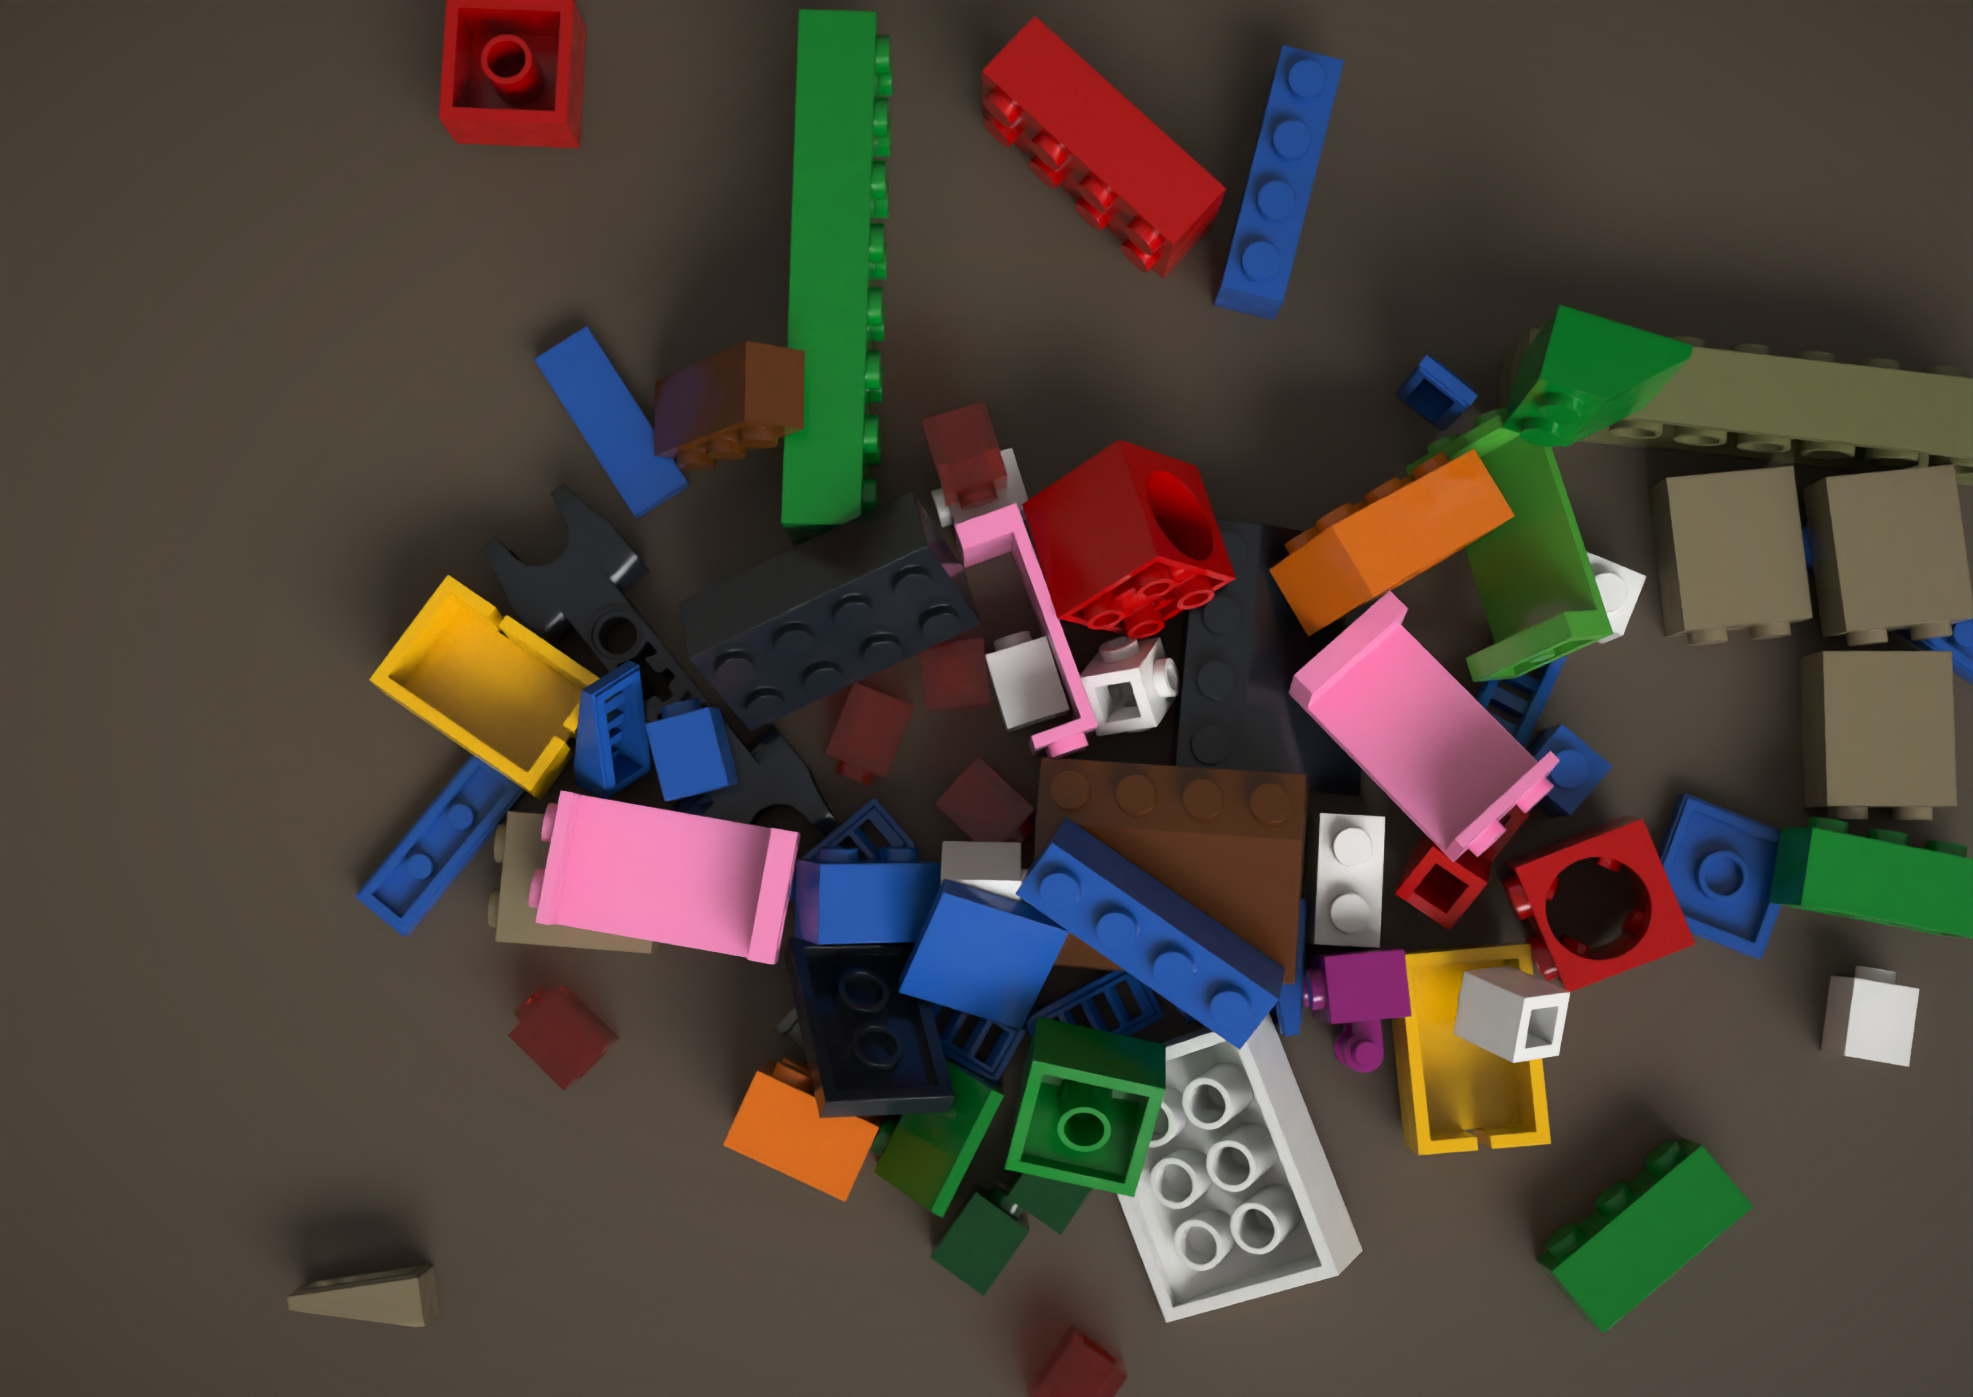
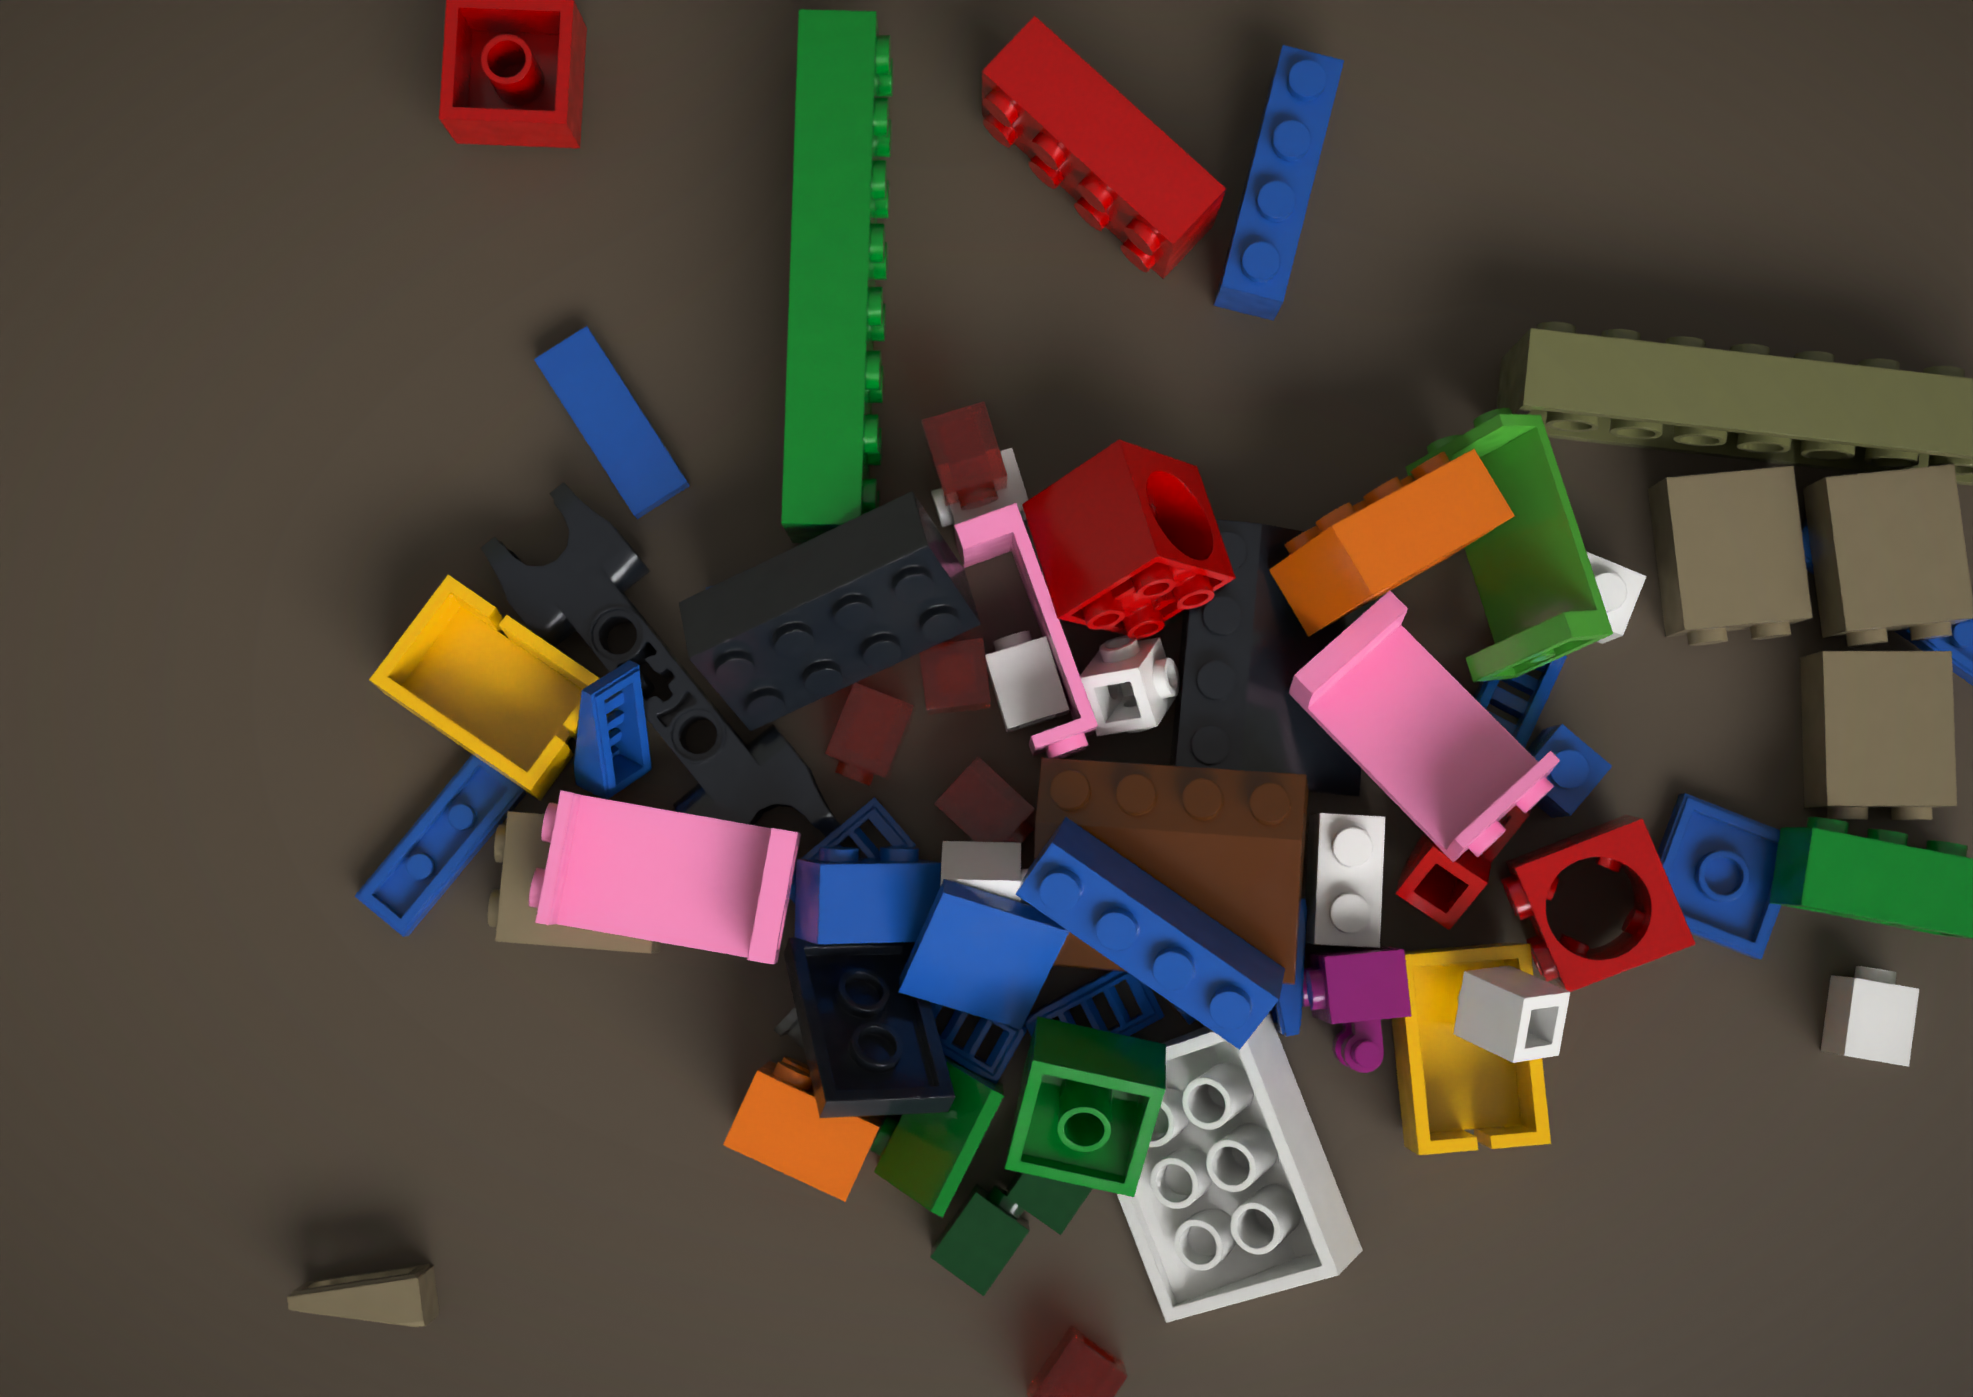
clear red brick [508,985,620,1091] -> none
blue brick [645,698,739,801] -> none
reddish brown brick [654,341,805,471] -> none
blue slope [1395,355,1478,431] -> none
green slope [1502,304,1693,447] -> none
green brick [1537,1138,1754,1334] -> none

